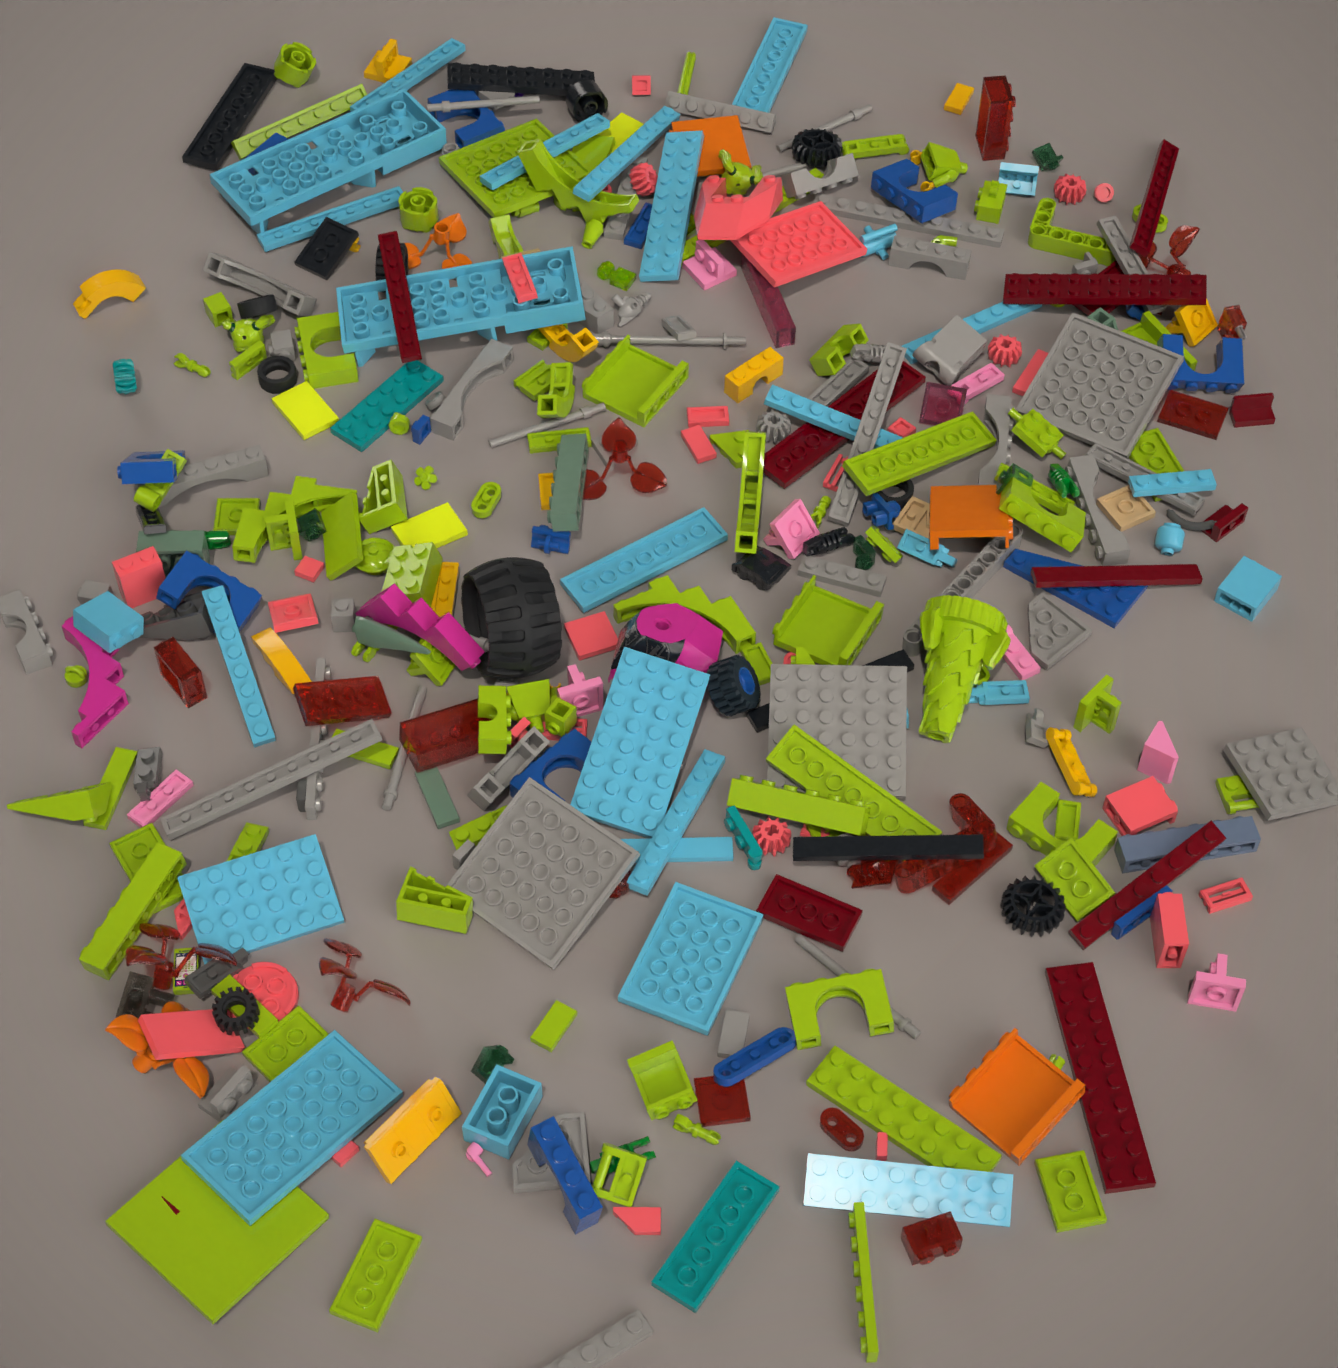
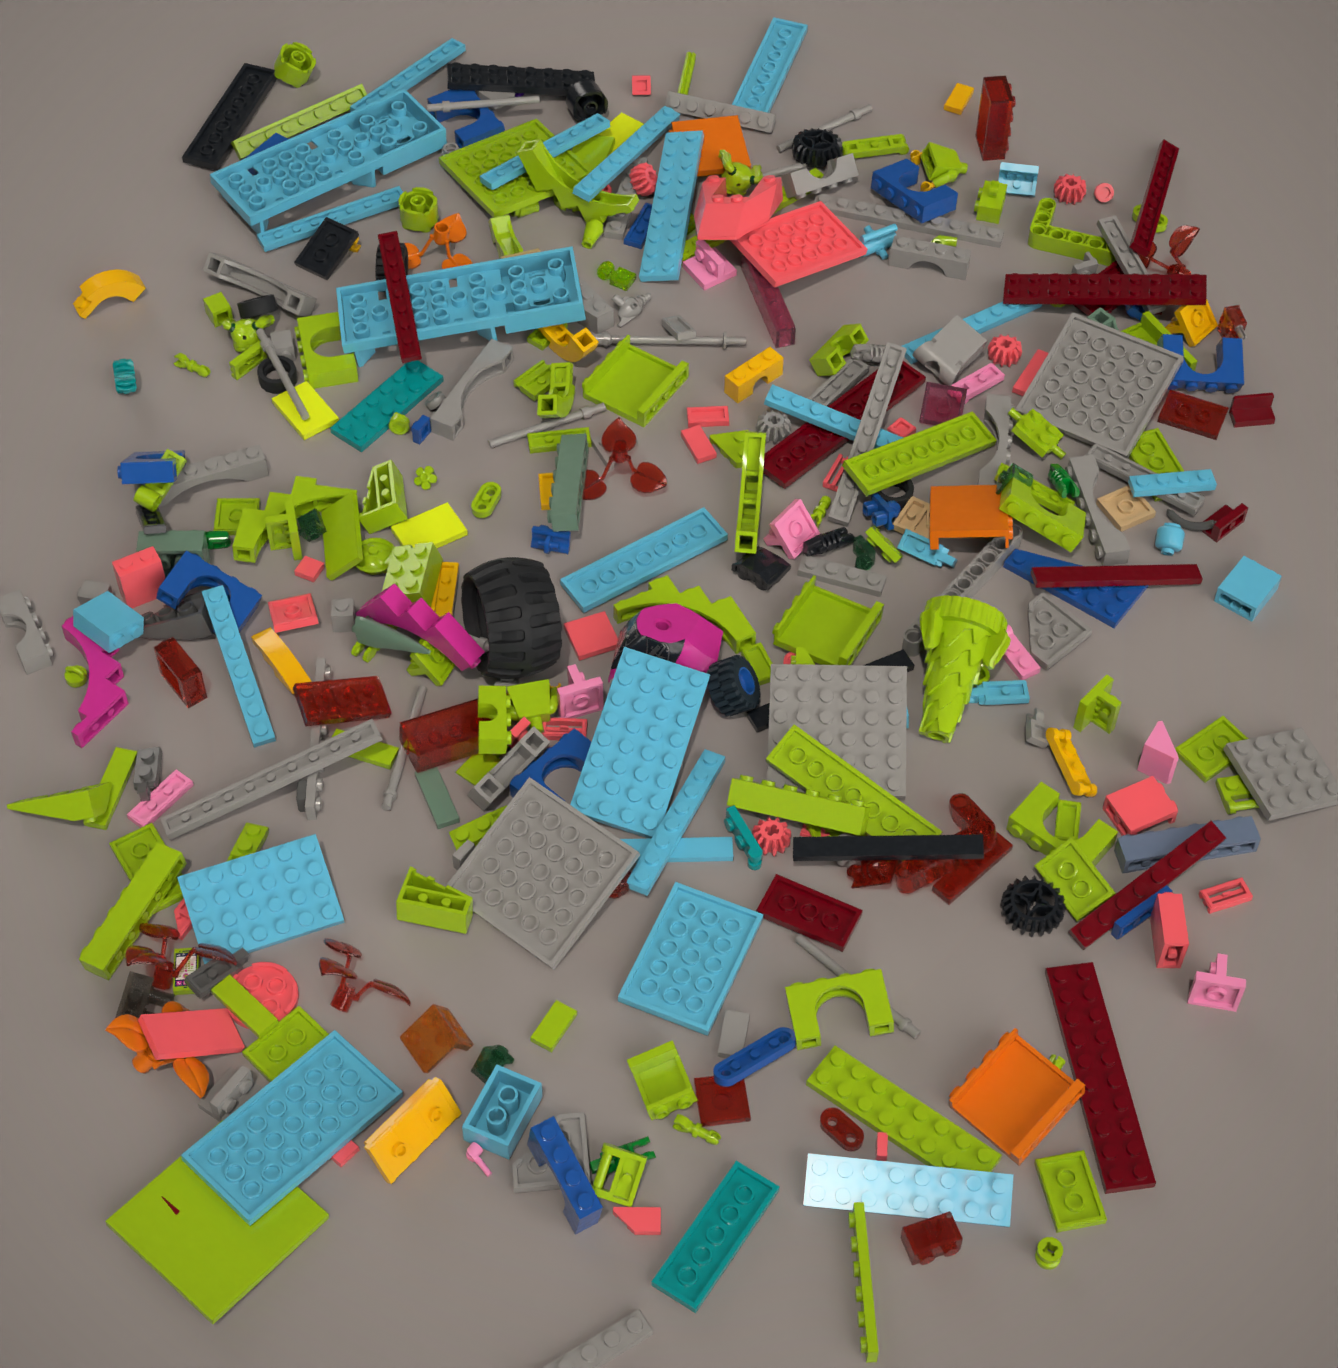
black tyre [212,987,260,1036] -> none
lime tile [329,1219,422,1333] -> none
yellow bracket [364,38,412,83] -> none
coral tile [502,253,538,304] -> none
lime brick [545,697,577,737] -> none
clear green bracket [1032,143,1064,171] -> none
none -> light grey bar [256,328,309,420]
none -> clear orange bracket [400,1004,474,1073]
none -> lime piece [455,745,510,786]
none -> lime wheel [1035,1237,1063,1270]
none -> lime tile [1175,716,1248,783]

